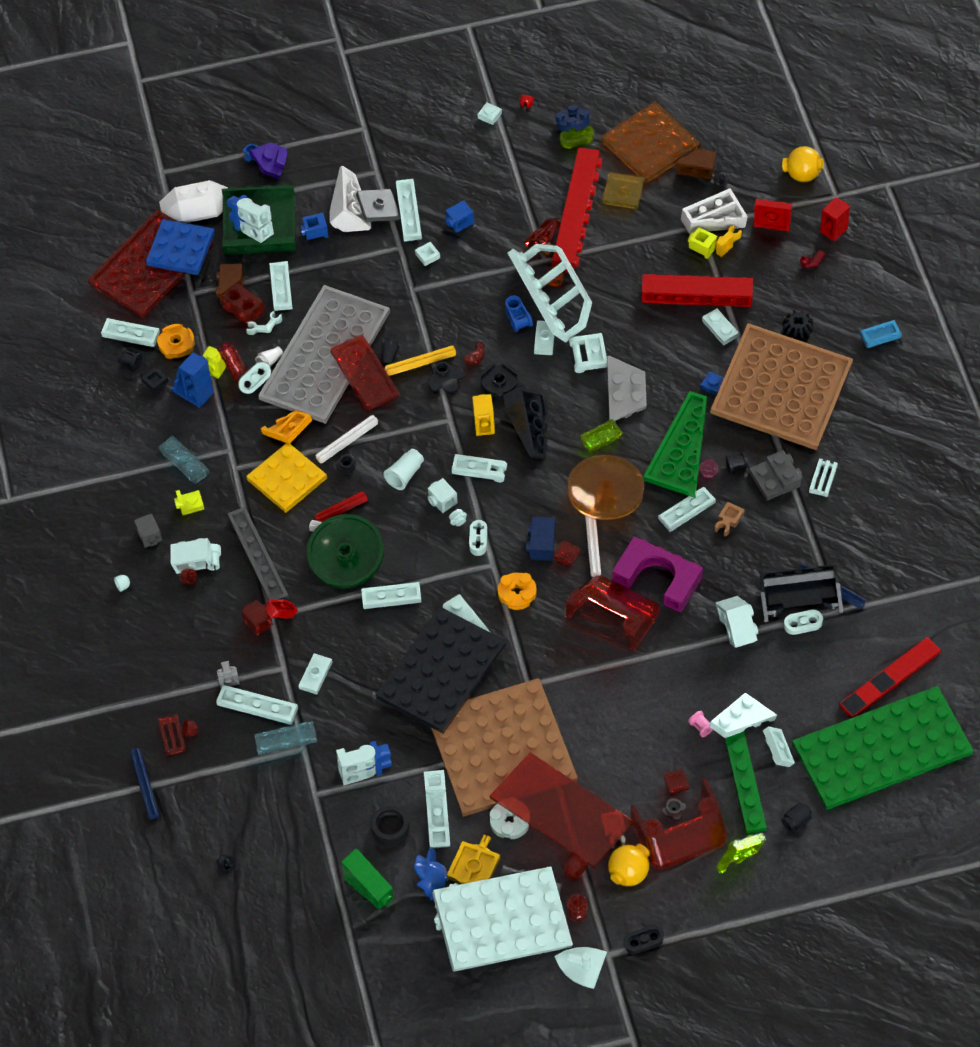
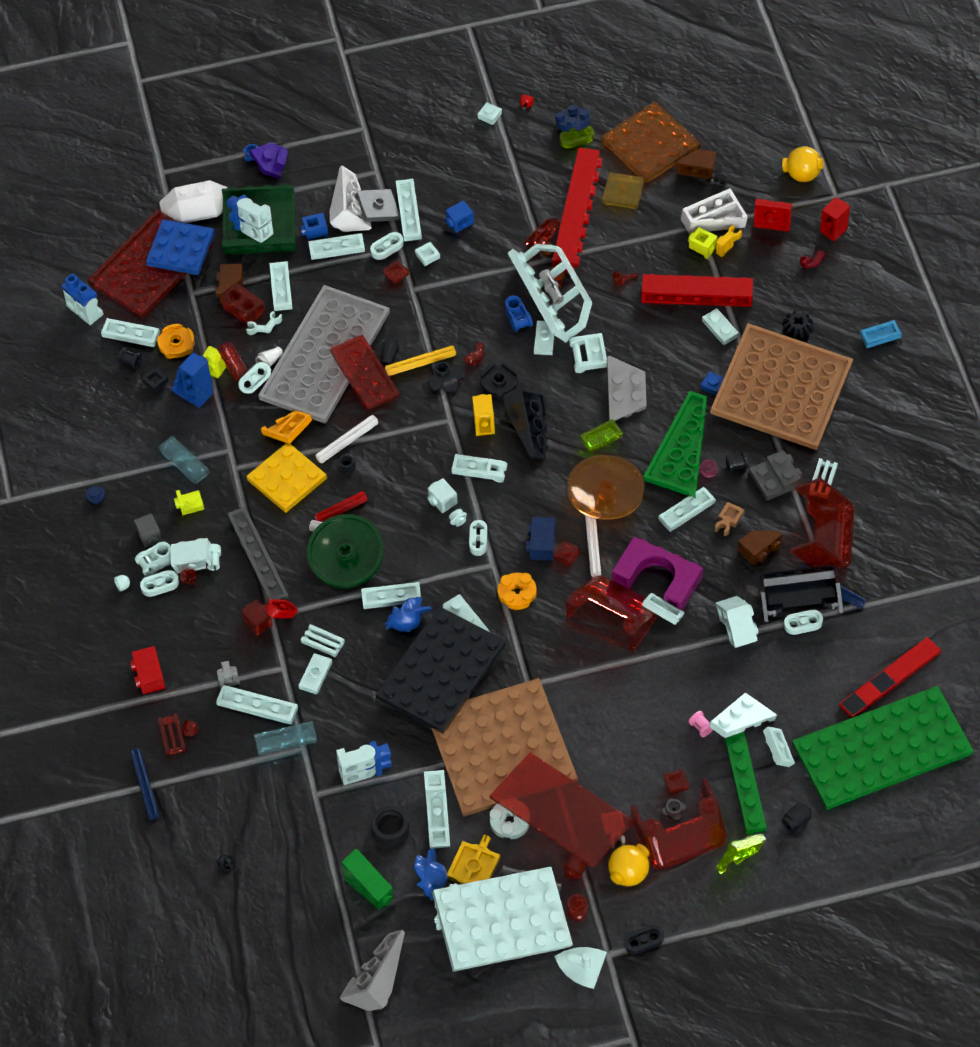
light aqua plant [384,449,424,490] -> none
none -> hips [61,274,104,325]
none -> dark blue plate [86,486,105,504]
none -> red brick [130,646,166,694]
none -> light aqua piece [135,542,171,576]
none -> light aqua plate [140,570,179,597]
none -> light aqua tile [301,624,345,658]
none -> light aqua plate [308,233,365,260]
none -> light grey wedge [340,930,405,1011]
none -> light aqua plate [370,232,404,260]
none -> clear red plate [383,260,409,285]
none -> blue hair [384,597,432,632]
none -> light grey pin [539,269,564,305]
none -> clear red hand [612,271,638,286]
none -> light aqua tile [642,593,684,625]
none -> reddish brown slope [738,530,783,566]
none -> clear red windscreen [790,478,854,568]

